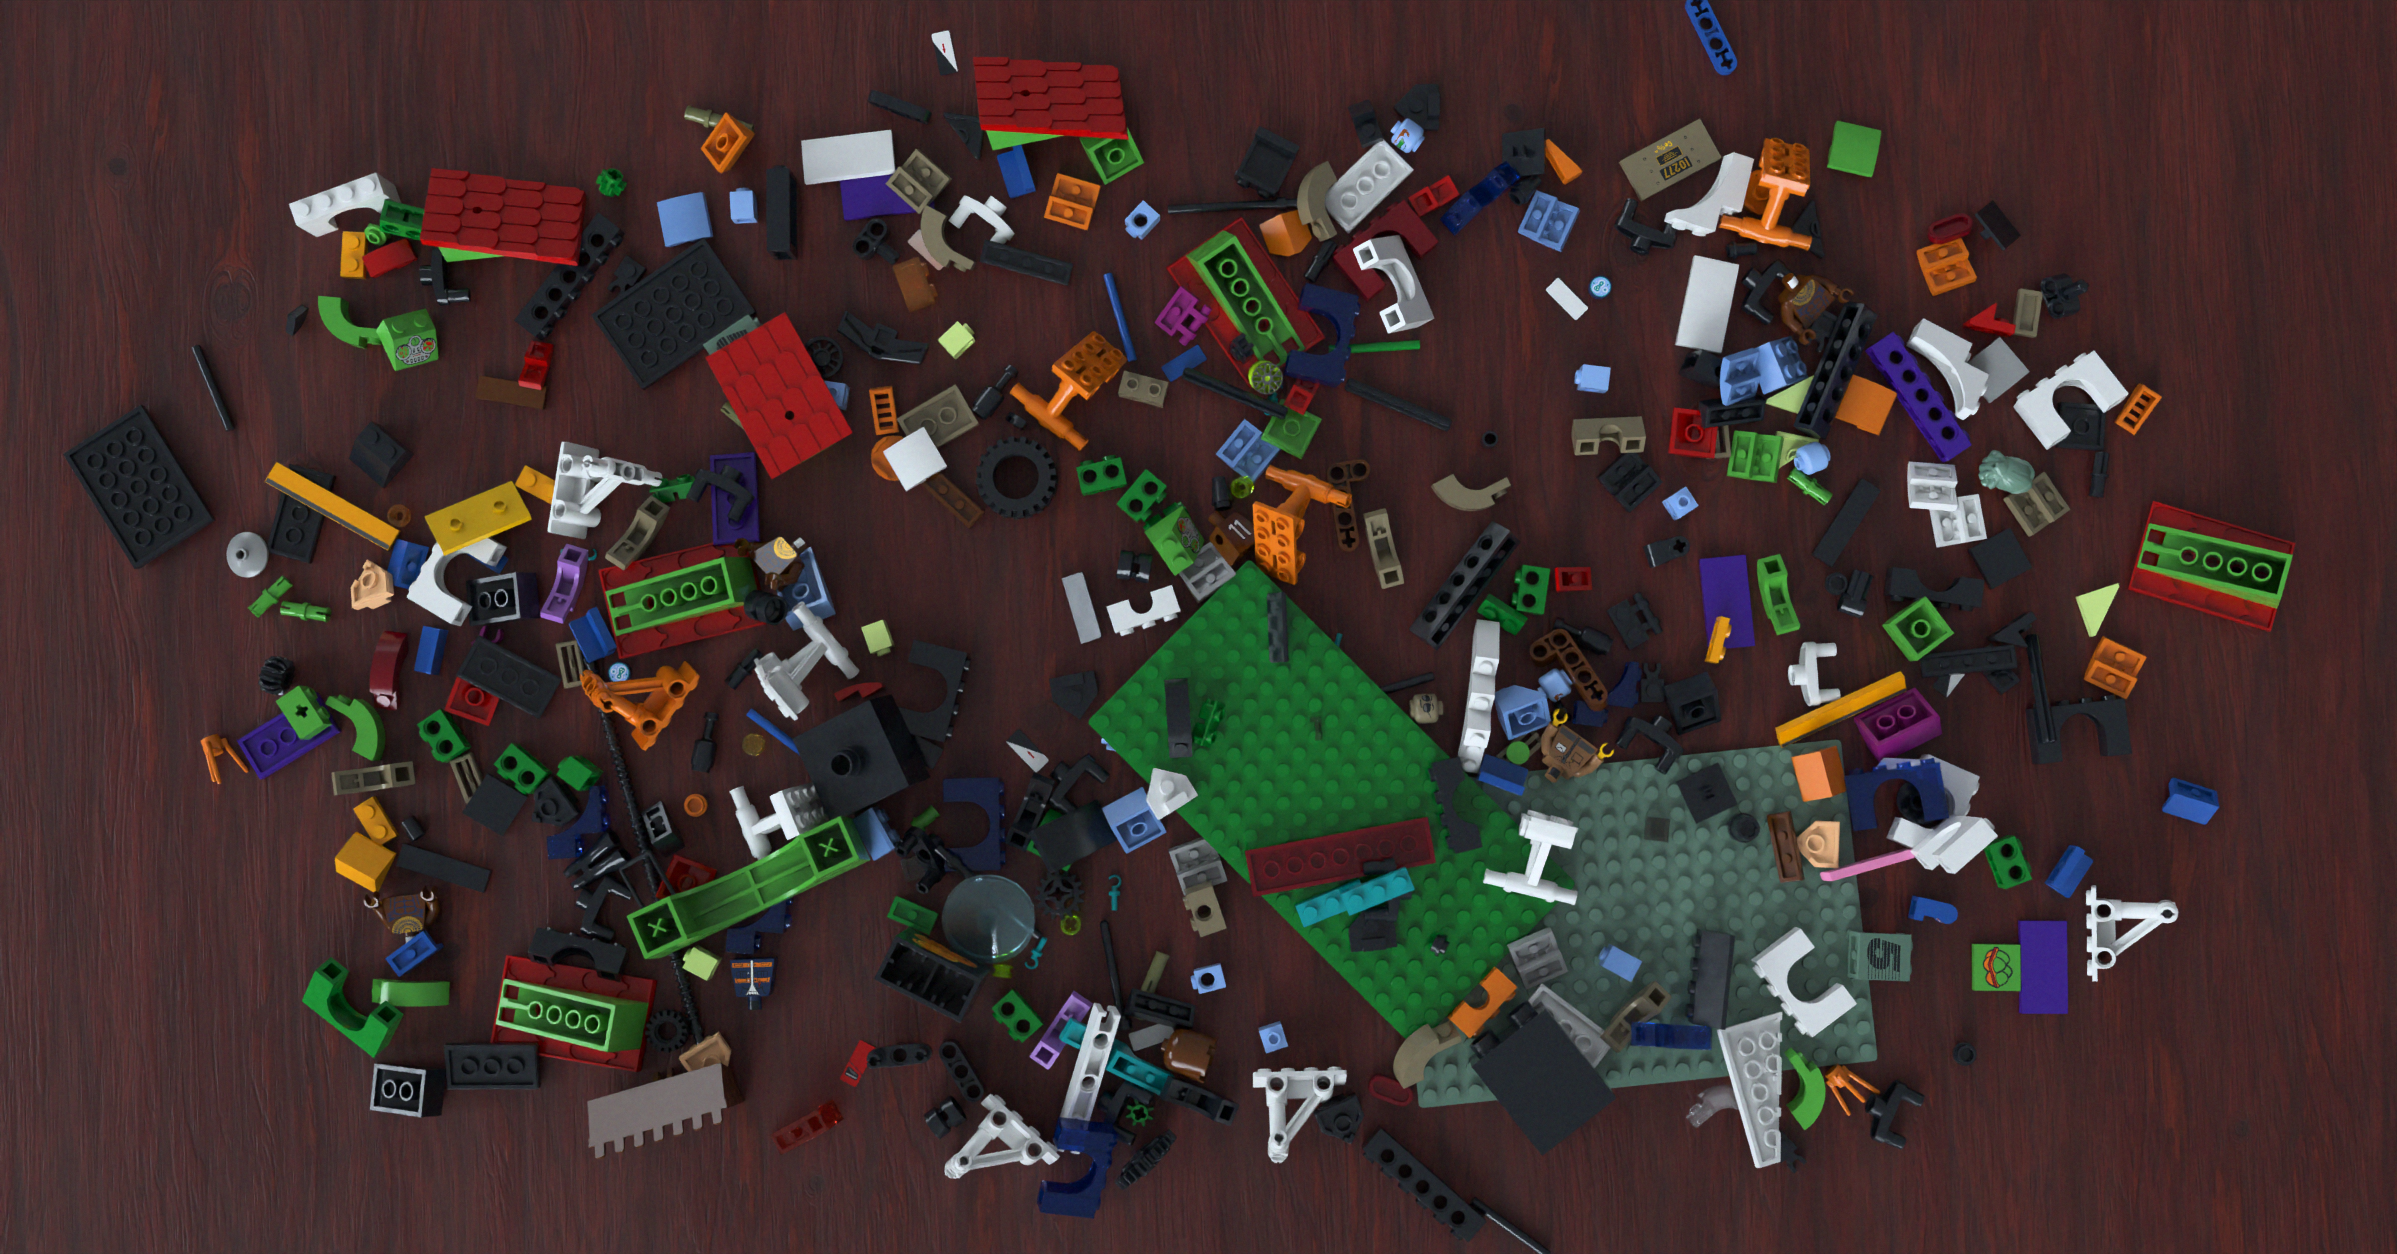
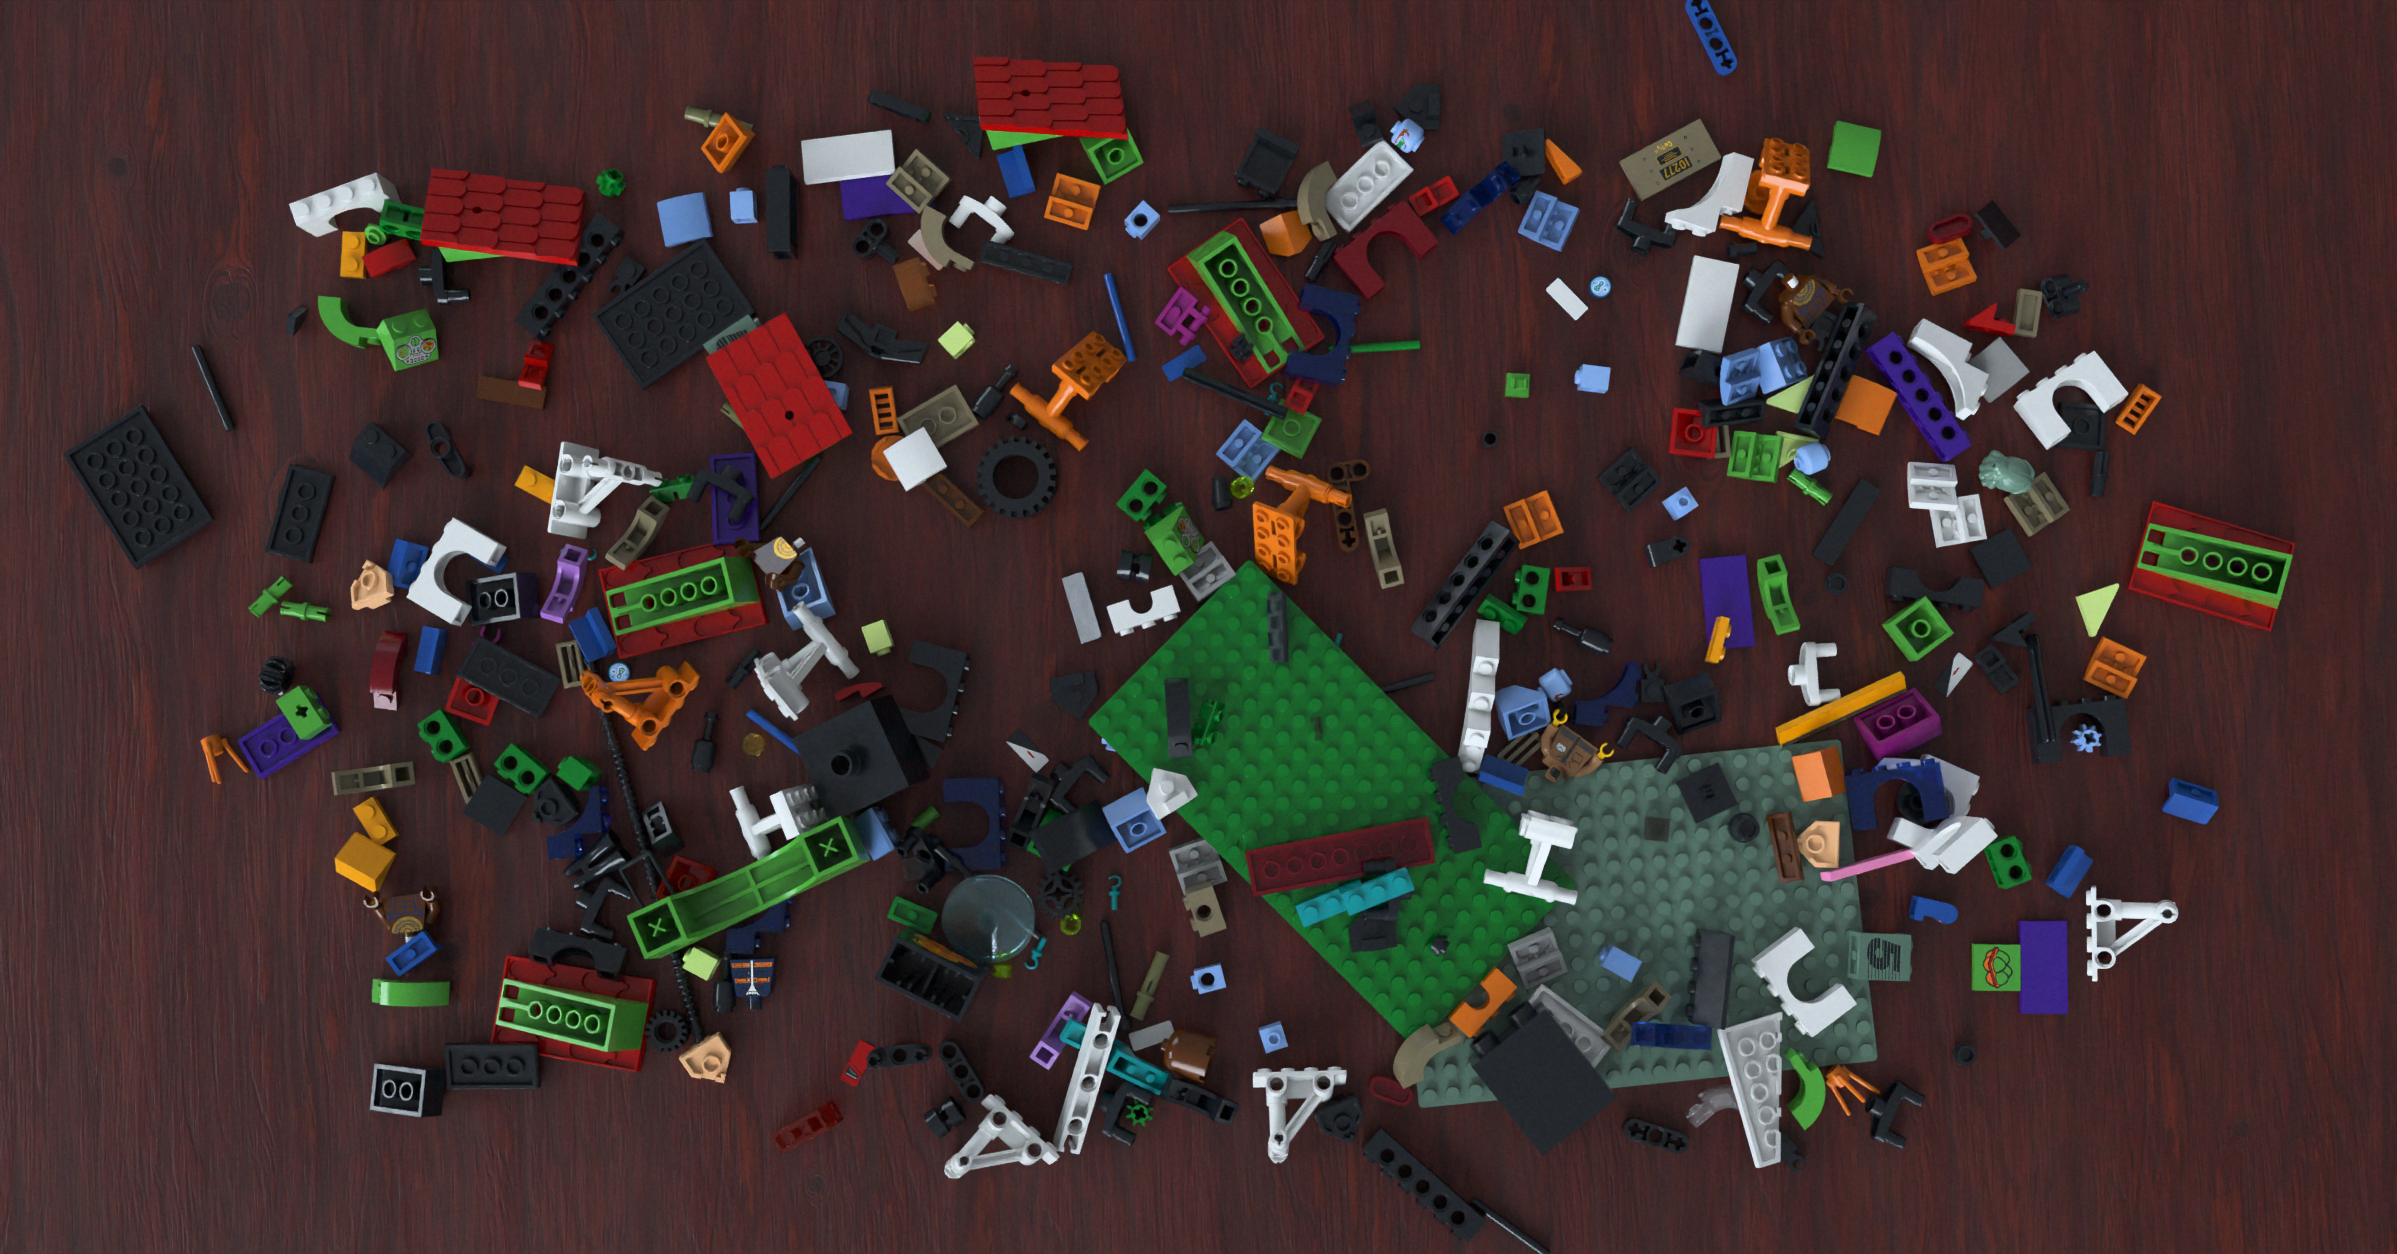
light grey dish [227,532,269,578] -> none
light orange tile [265,462,401,551] -> none
green arch [302,957,404,1058] -> none
bright green arch [325,694,386,761] -> none
clear orange plate [387,504,411,527] -> none
black tile [396,843,493,893] -> none
black hinge [400,816,426,842] -> none
yellow plate [425,481,532,556] -> none
piece [587,1063,745,1159] -> none
orange plate [684,794,708,817] -> none
black wheel [744,590,788,625] -> none
sticker [932,31,958,76] -> none
green brick [991,988,1044,1043] -> none
clear blue arch [1036,1117,1118,1219] -> none
green brick [1076,455,1127,496] -> none
black gear [1114,1129,1177,1190] -> none
dark tan brick [1118,371,1169,408] -> none
black slope [1124,988,1196,1030] -> none
reddish brown torso [1208,510,1255,566] -> none
wheel [1248,360,1283,394] -> none
black axle [1345,378,1452,432] -> none
white arch [1353,235,1434,334] -> none
dark tan head [1409,693,1443,724] -> none
dark tan arch [1431,474,1511,511] -> none
bright green tile [1506,741,1530,764] -> none
reddish brown beam [1530,629,1608,711] -> none
dark tan arch [1571,416,1646,455] -> none
black plate [1606,592,1663,650] -> none
black piece [1837,569,1874,619] -> none
black tile [1919,644,2018,678] -> none
none -> black connector [425,420,473,480]
none -> black piece [712,951,736,1012]
none -> black bar [760,456,822,531]
none -> orange slope [1503,490,1565,550]
none -> bright green tile [1505,373,1530,398]
none -> black beam [1622,1117,1689,1154]
none -> light blue gear [2070,724,2102,752]

